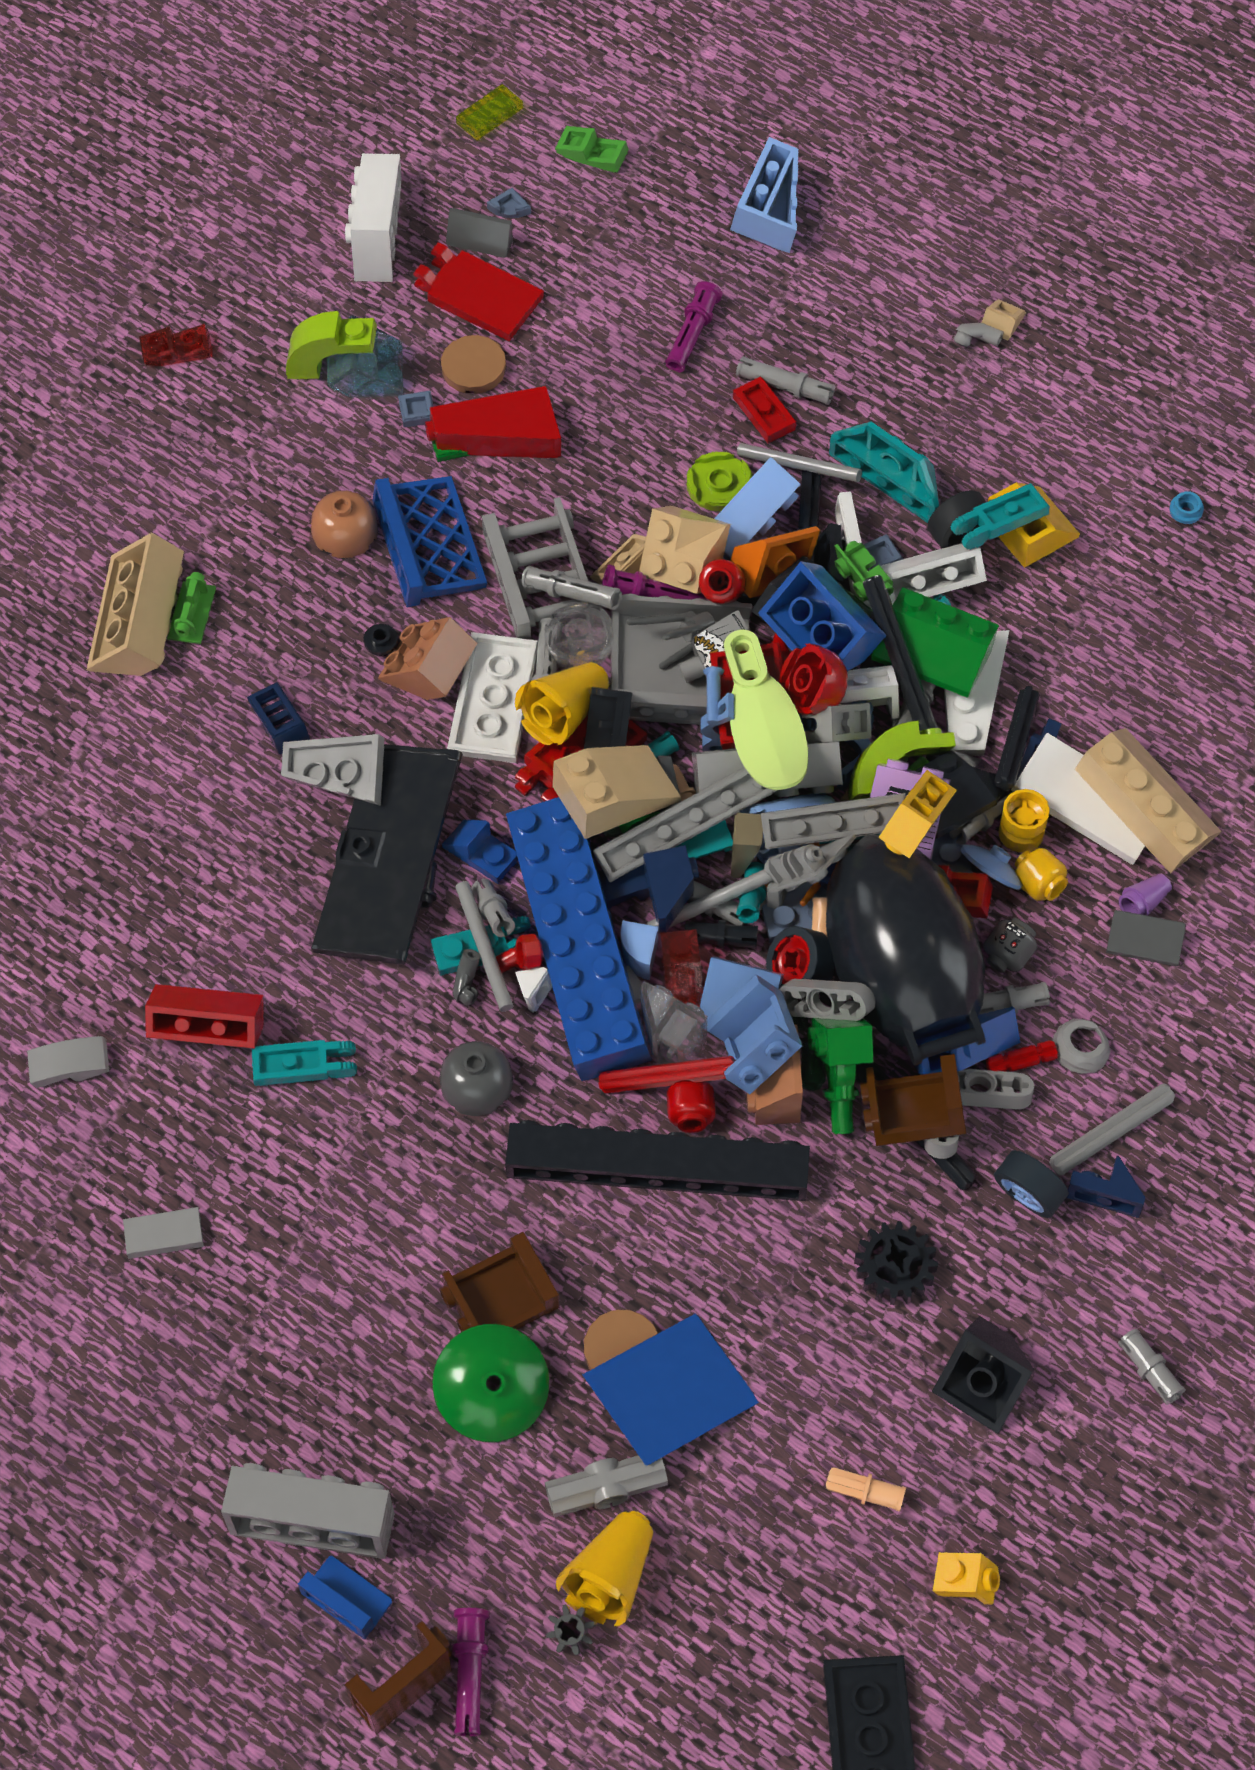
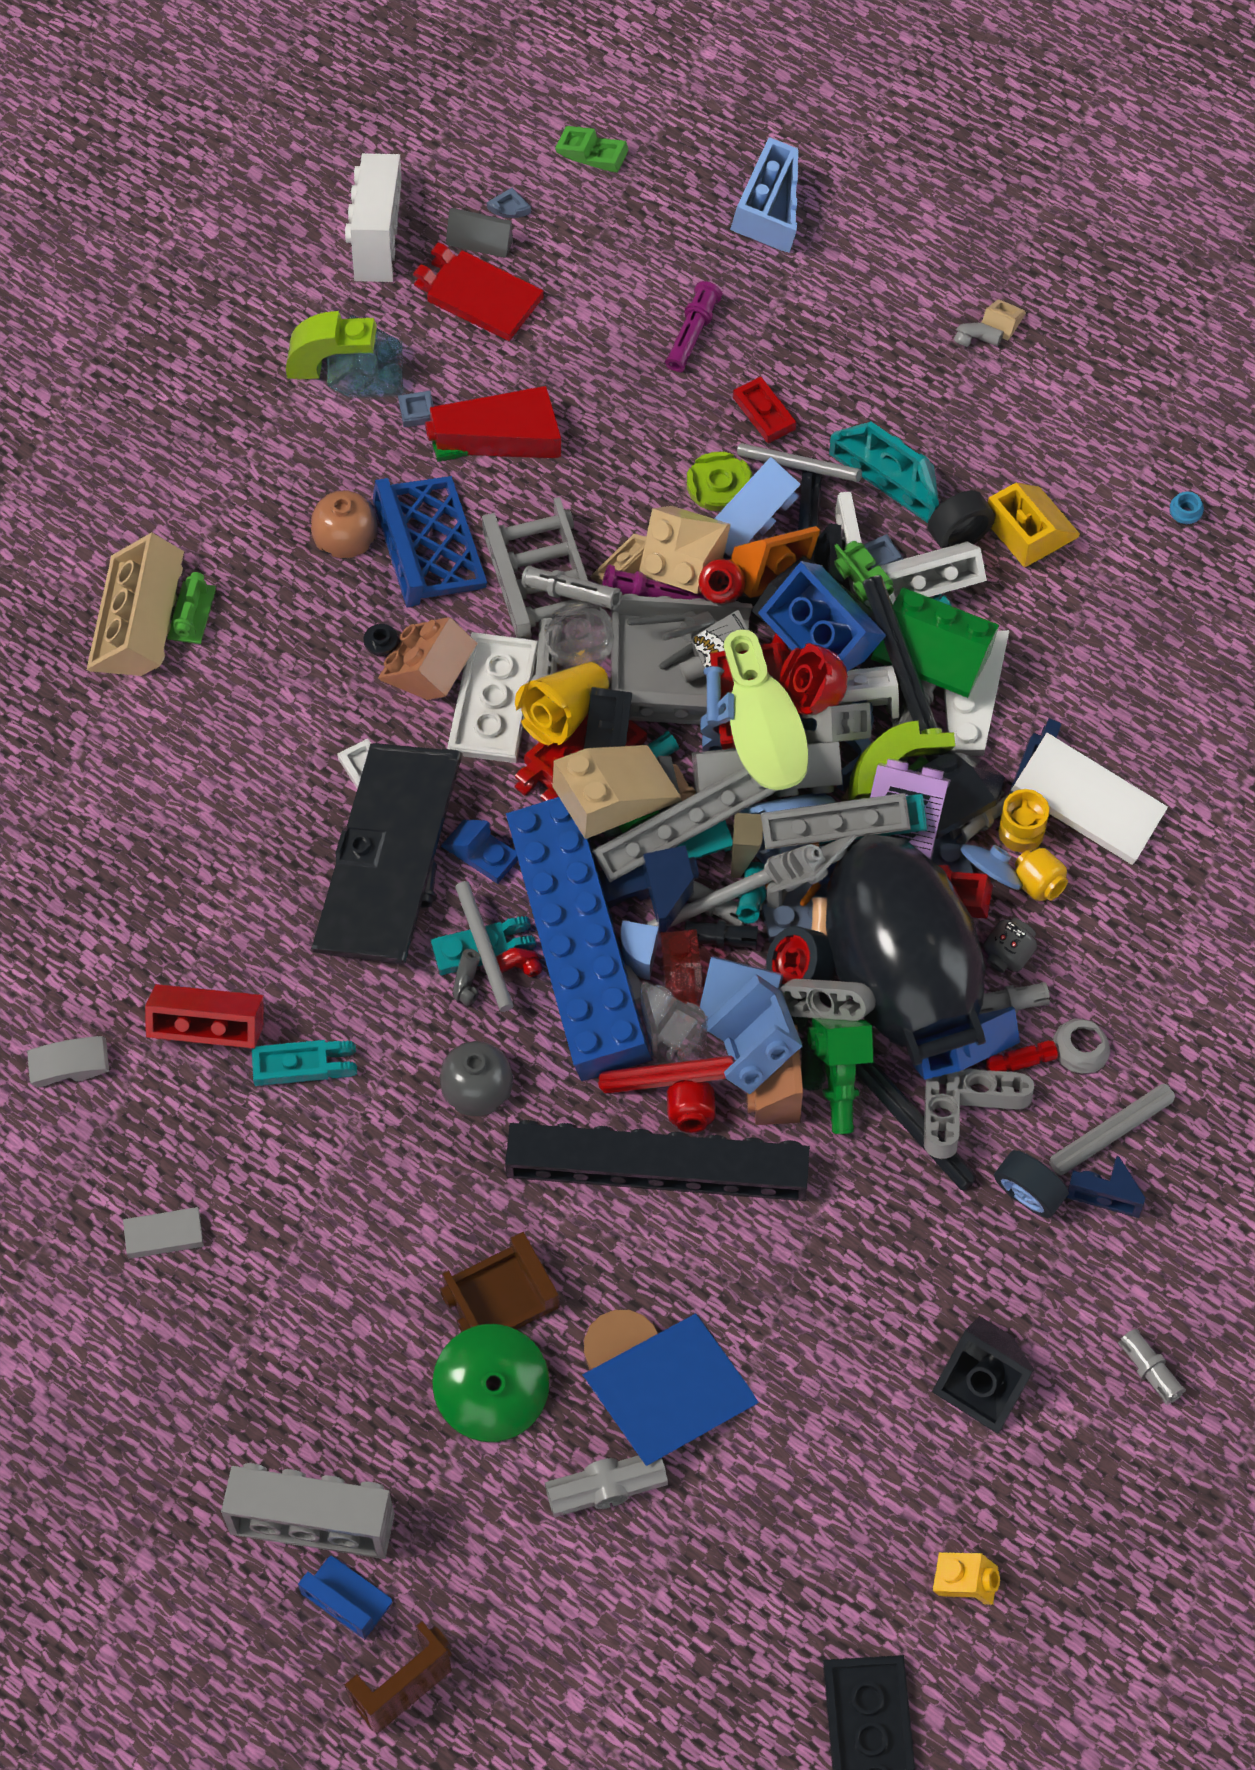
clear red slope [139,324,213,366] -> none
dark blue slope [247,682,310,755] -> none
light grey wing [281,734,385,806] -> none
medium nougat tile [441,335,506,394] -> none
magenta pin [452,1608,490,1737] -> none
clear neon green tile [456,84,523,141] -> none
light grey pin [471,878,515,937] -> none
red tile [515,934,543,970] -> none
white slope [515,967,552,1013] -> none
dark grey gear [546,1604,596,1655] -> none
yellow cone [556,1511,653,1626] -> none
light grey pin [736,356,835,405] -> none
light nougat axle [826,1467,906,1512] -> none
black gear [854,1221,938,1305] -> none
reddish brown panel [860,1054,967,1146] -> none
yellow slope [878,770,957,858] -> none
teal hinge [950,483,1050,550] -> none
black axle [994,686,1040,792] -> none
tan slope [1075,728,1222,874] -> none
dark grey slope [1106,910,1186,967] -> none
medium lavender cone [1119,874,1172,916] -> none

